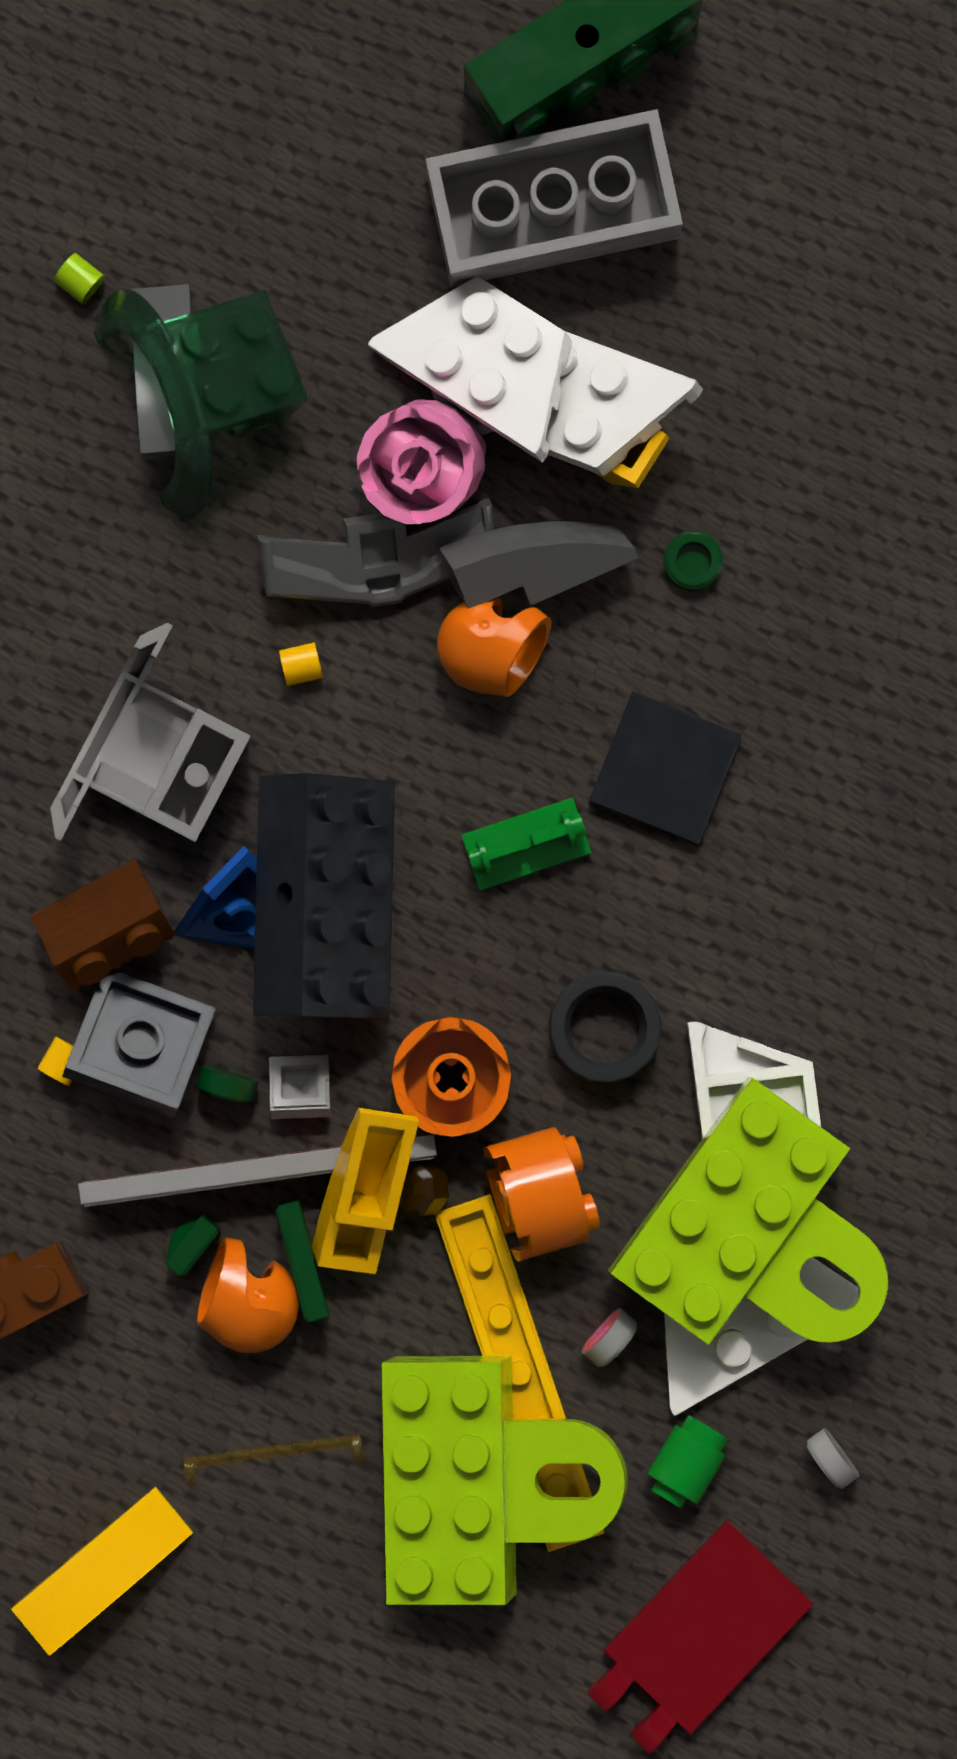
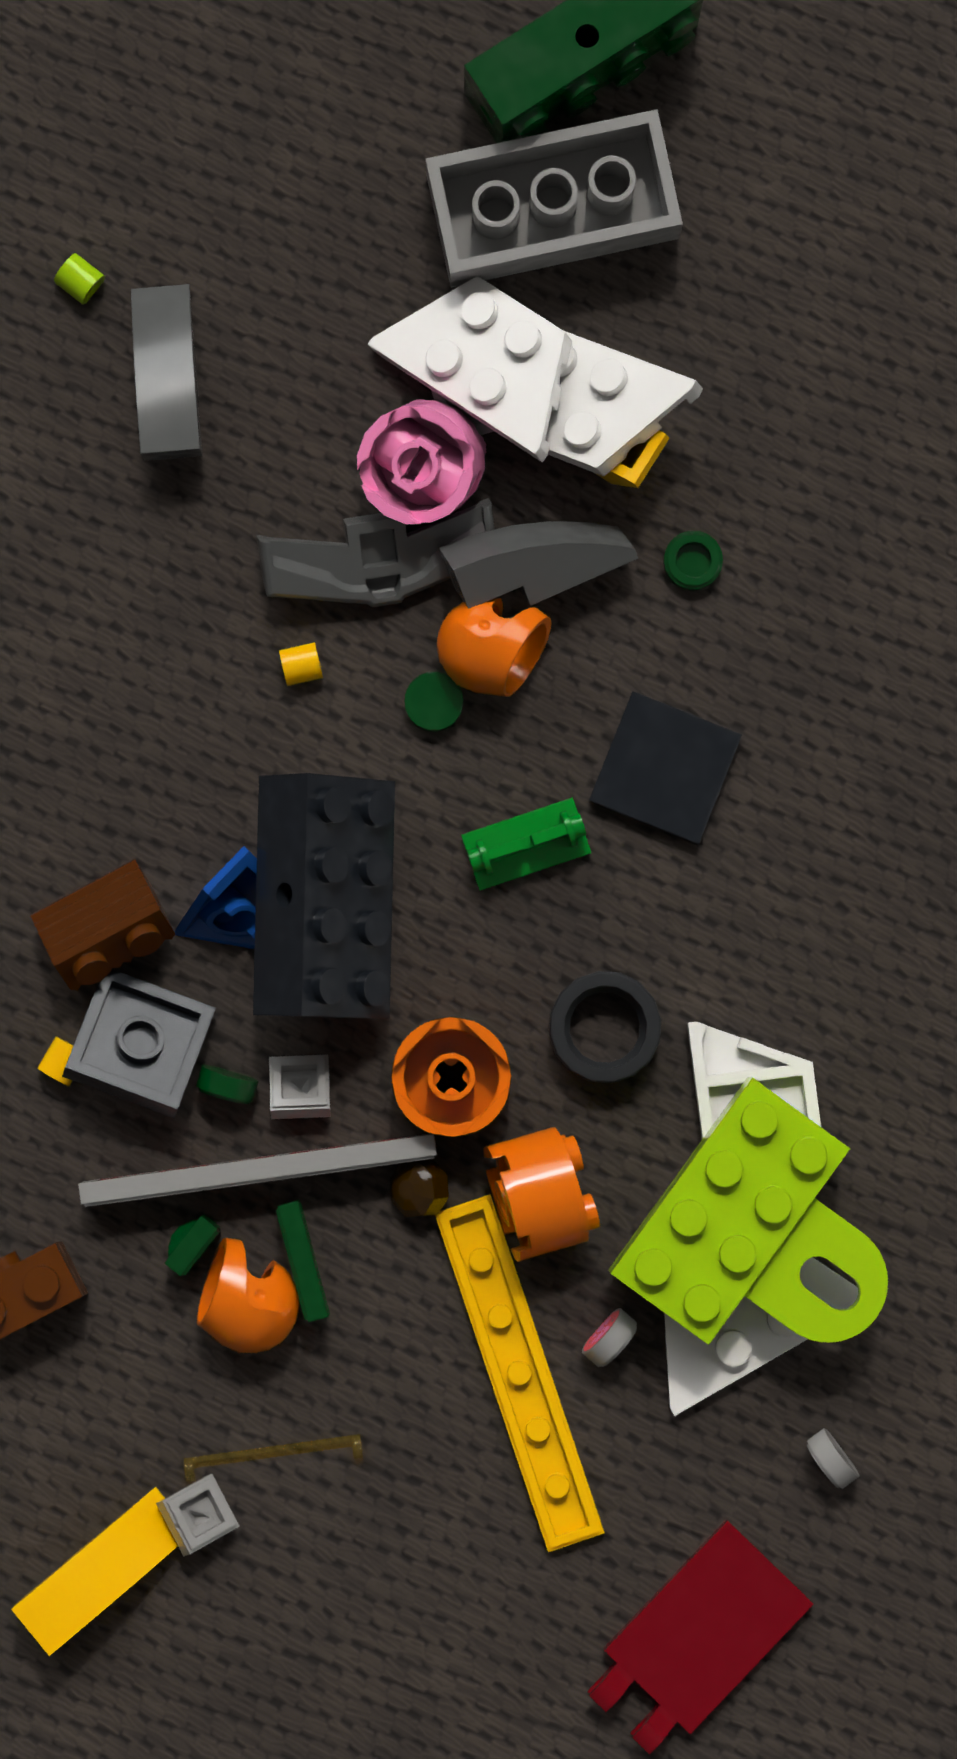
light grey piece [50,623,250,842] -> none
clear green piece [94,289,309,521] -> none
yellow slope [312,1108,419,1274] -> none
lime brick [382,1356,628,1605] -> none
green brick [647,1415,729,1508] -> none
none -> light grey tile [156,1474,240,1557]
none -> dark green tile [404,672,463,732]

